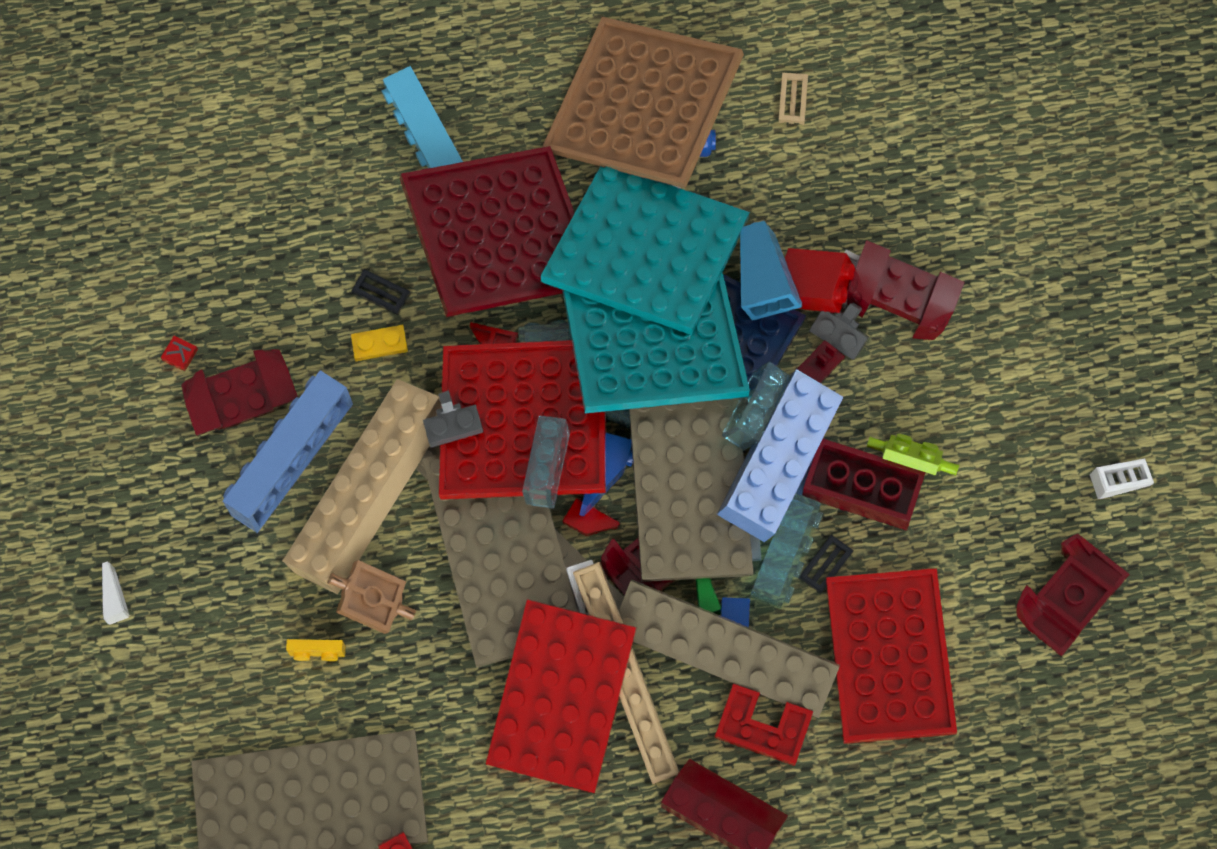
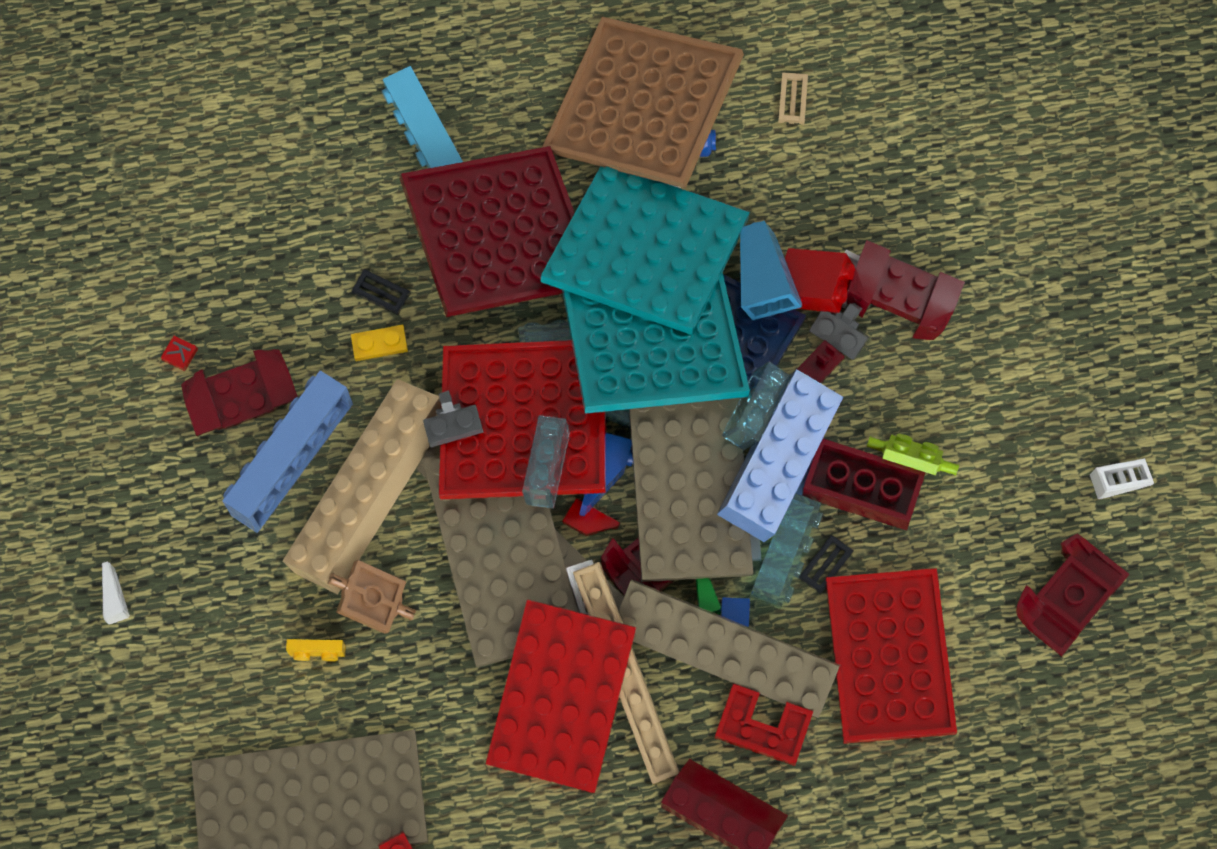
red tile [469,322,518,344] -> none

